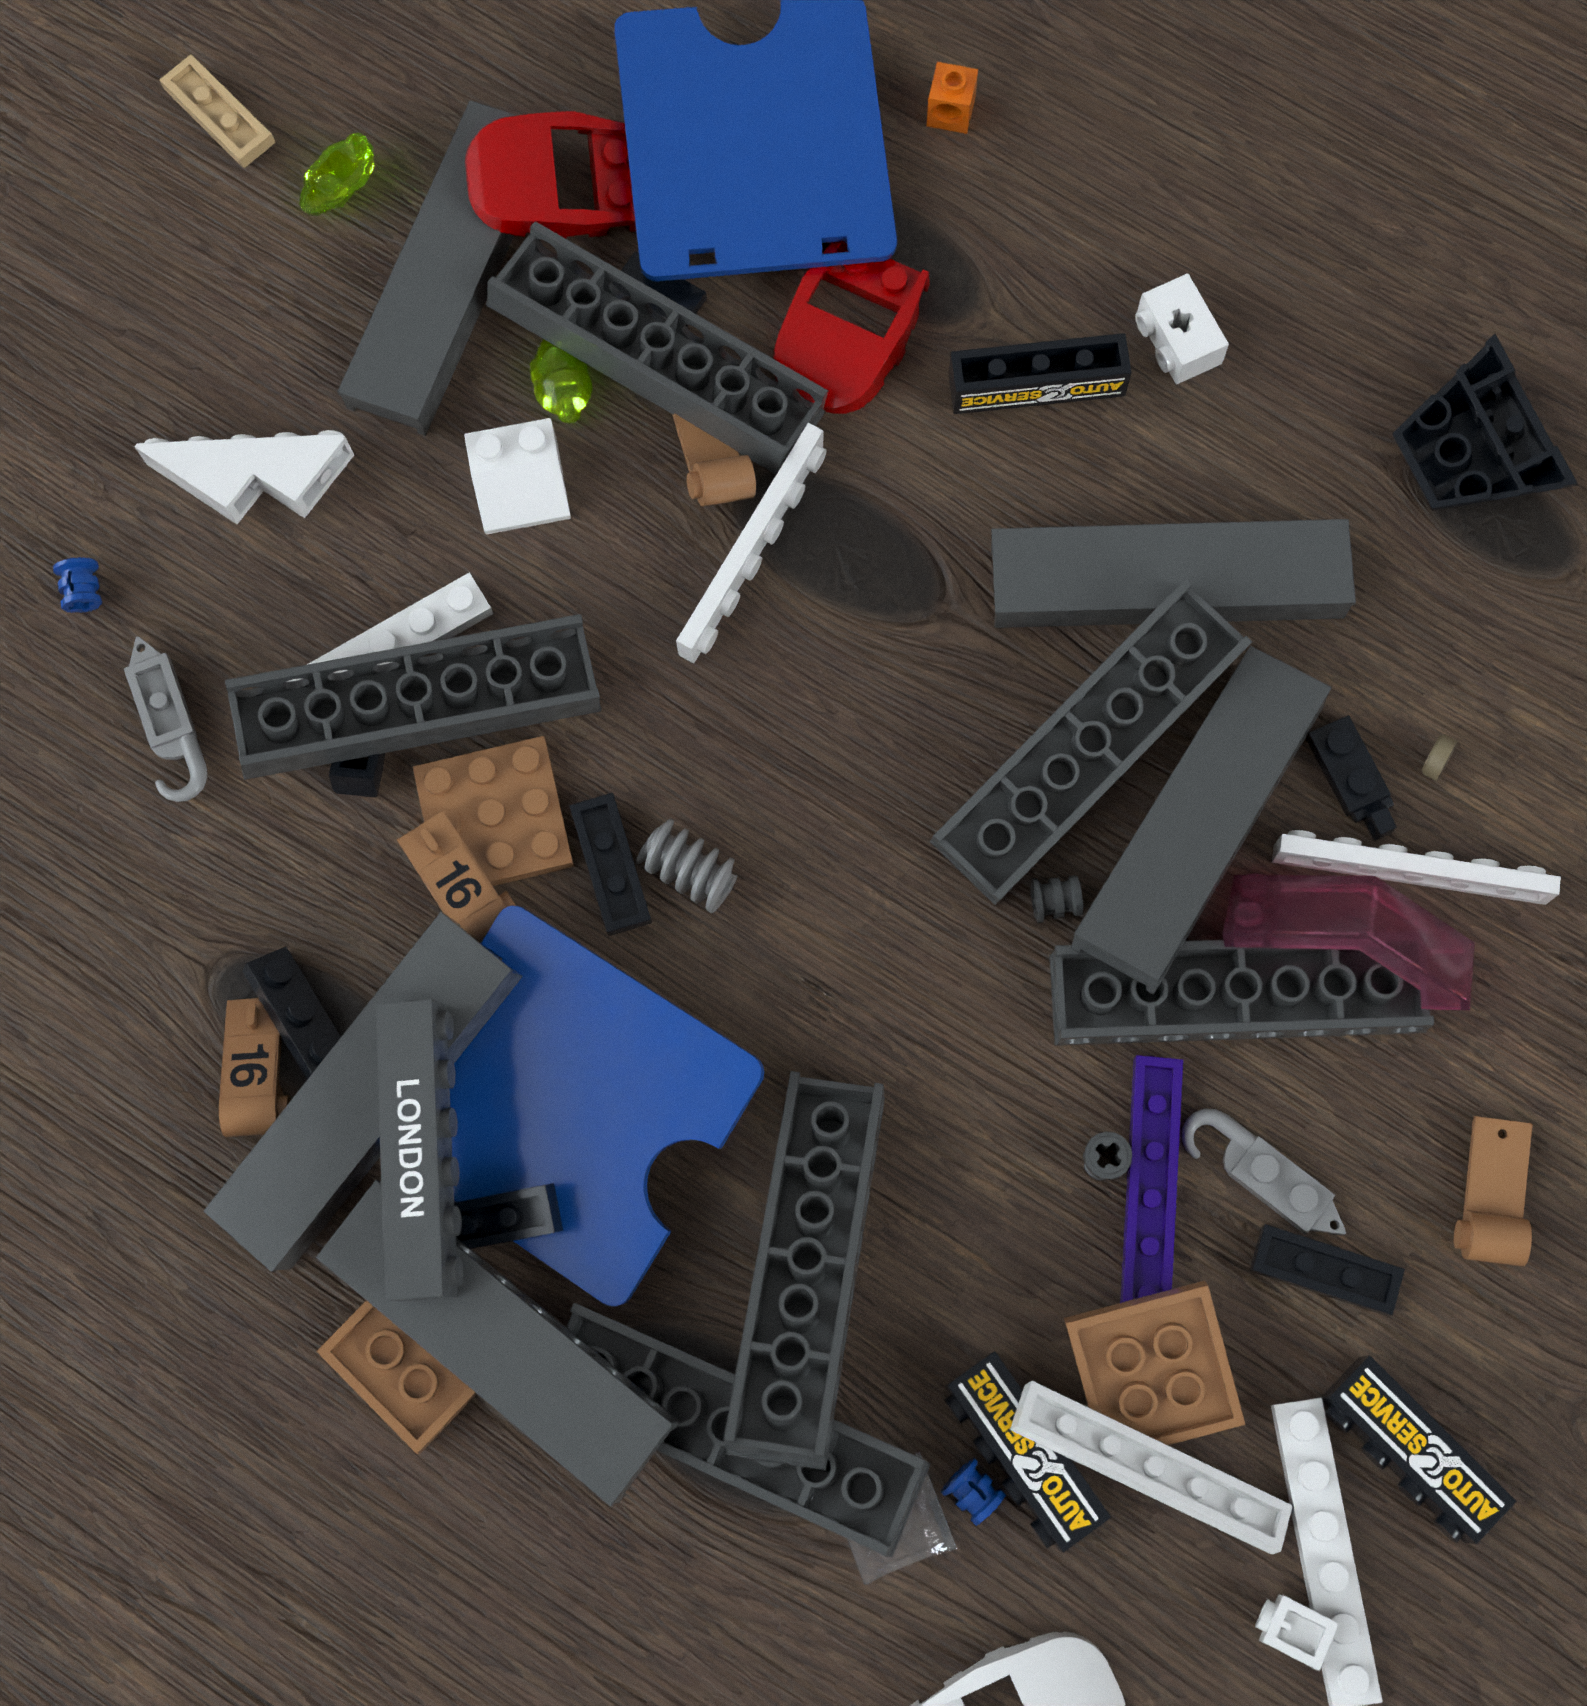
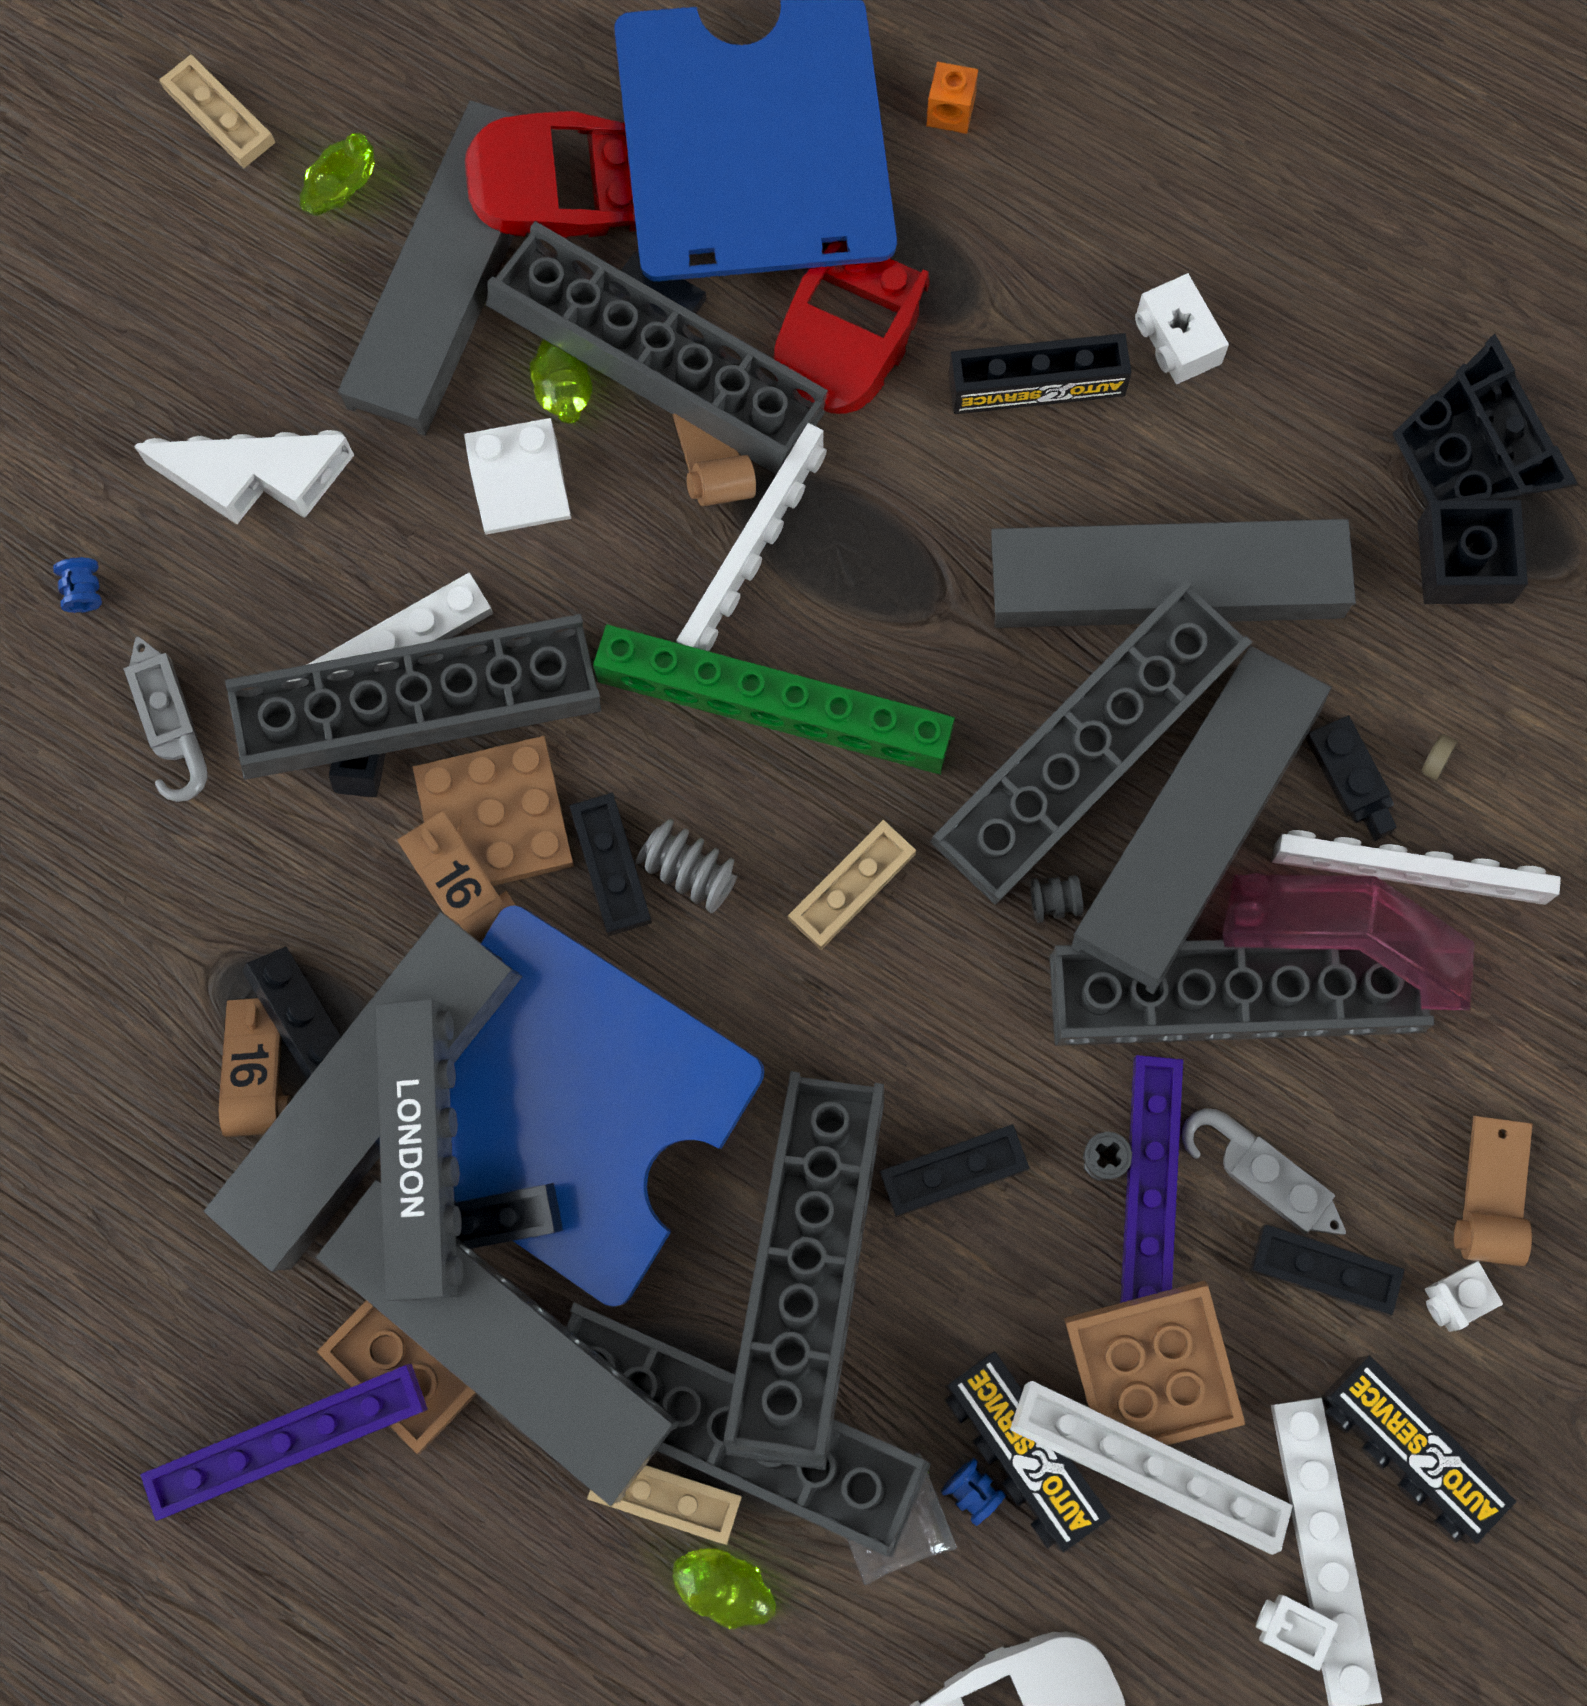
none -> dark purple plate [140,1364,428,1521]
none -> tan plate [587,1465,742,1545]
none -> green brick [593,624,955,775]
none -> clear neon green arm [673,1548,776,1629]
none -> tan plate [788,820,916,950]
none -> black plate [880,1124,1030,1218]
none -> black brick [1417,500,1528,604]
none -> white bracket [1425,1261,1503,1332]

